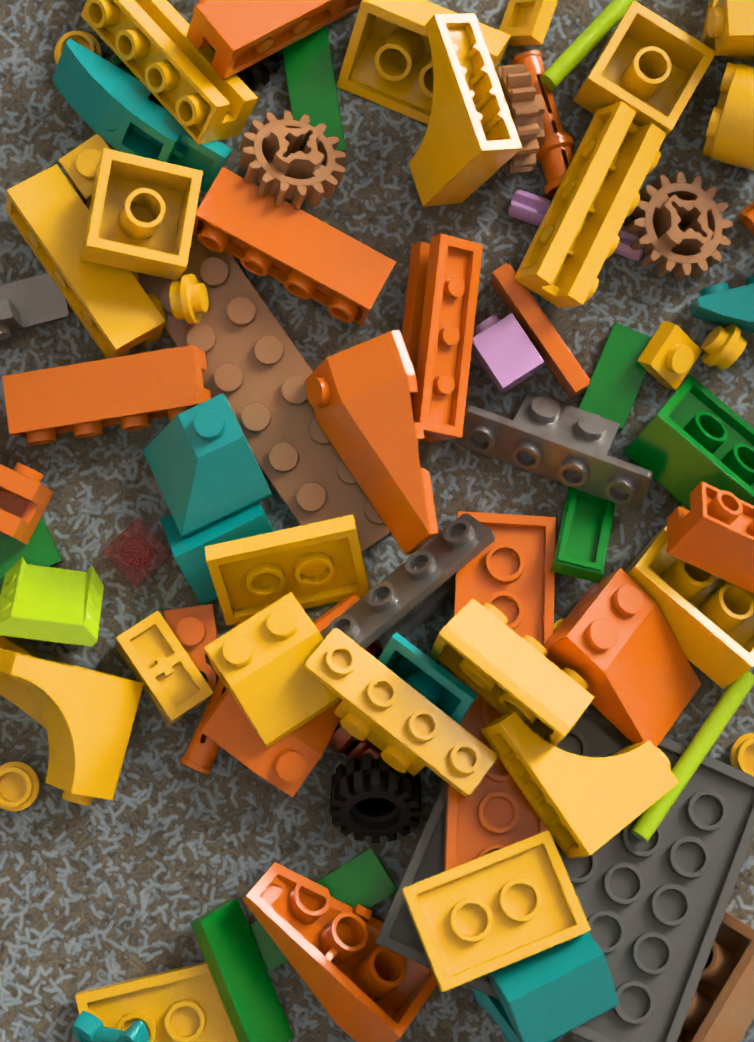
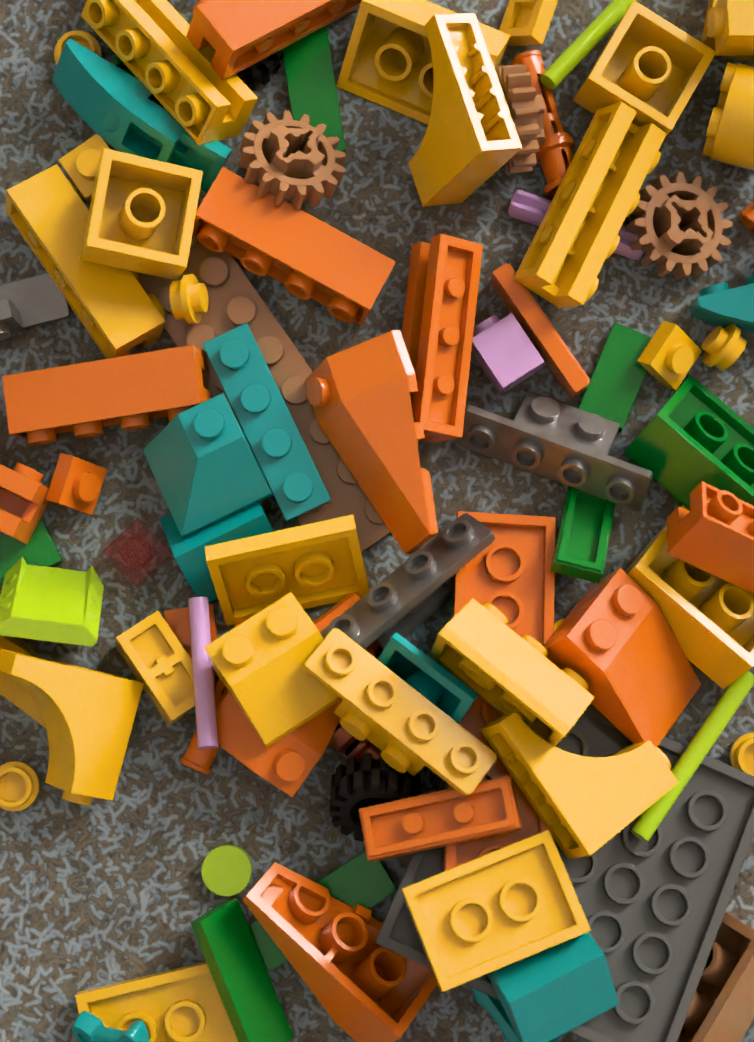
none -> orange plate [45,453,108,516]
none -> lavender bar [188,597,218,749]
none -> lime tile [202,844,253,896]
none -> teal plate [203,323,332,523]
none -> orange tile [359,776,523,862]

